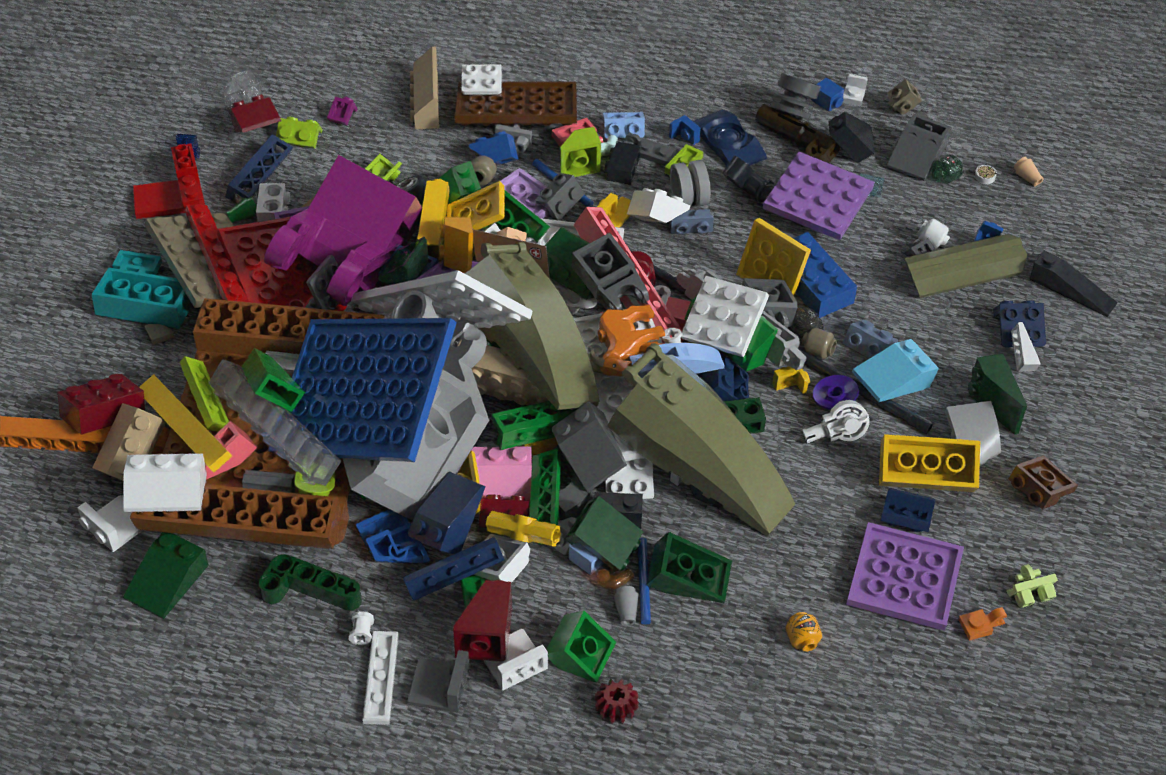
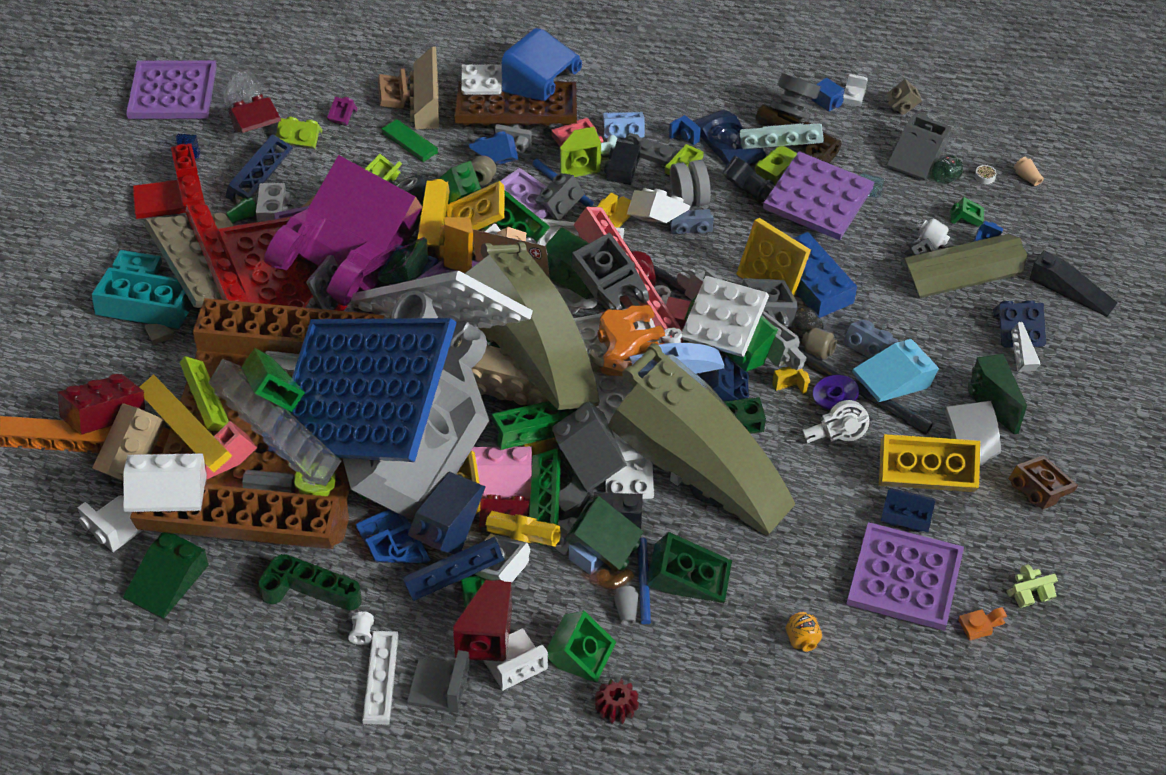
black slope [828,112,874,163] -> none
none -> medium lavender plate [126,61,217,119]
none -> medium nougat bracket [378,68,410,109]
none -> green tile [382,119,438,162]
none -> blue windscreen [502,28,582,101]
none -> light aqua bracket [740,123,823,149]
none -> lime brick [755,146,797,185]
none -> green bracket [950,197,984,227]

